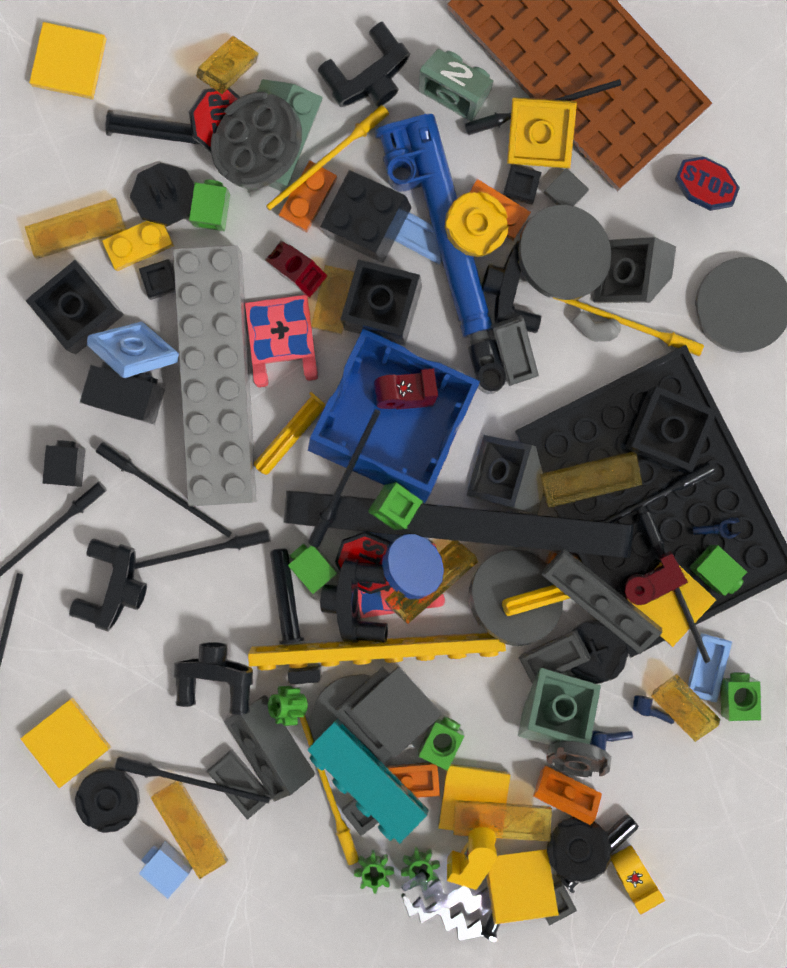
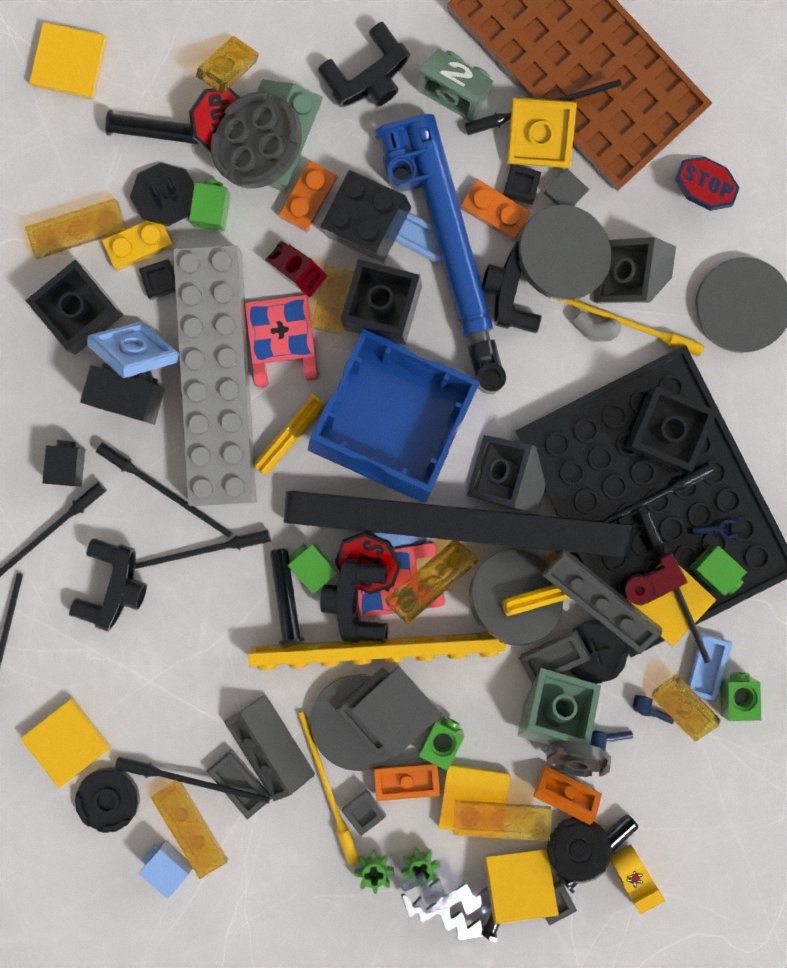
black connector [174,642,253,715] -> none
yellow piece [266,105,389,211] -> none
bright green gear [268,686,308,726] -> none
black tile [288,666,322,685] -> none
teal brick [307,719,429,844] -> none
black piece [308,409,381,547] -> none
bright green brick [368,483,423,530] -> none
dark red leg [374,368,438,410] -> none
tile [382,534,444,599] -> none
yellow tile [445,192,508,257] -> none
yellow leg [447,827,497,890] -> none
dark grey tile [491,315,539,386] -> none
clear yellow plate [540,452,642,508] -> none

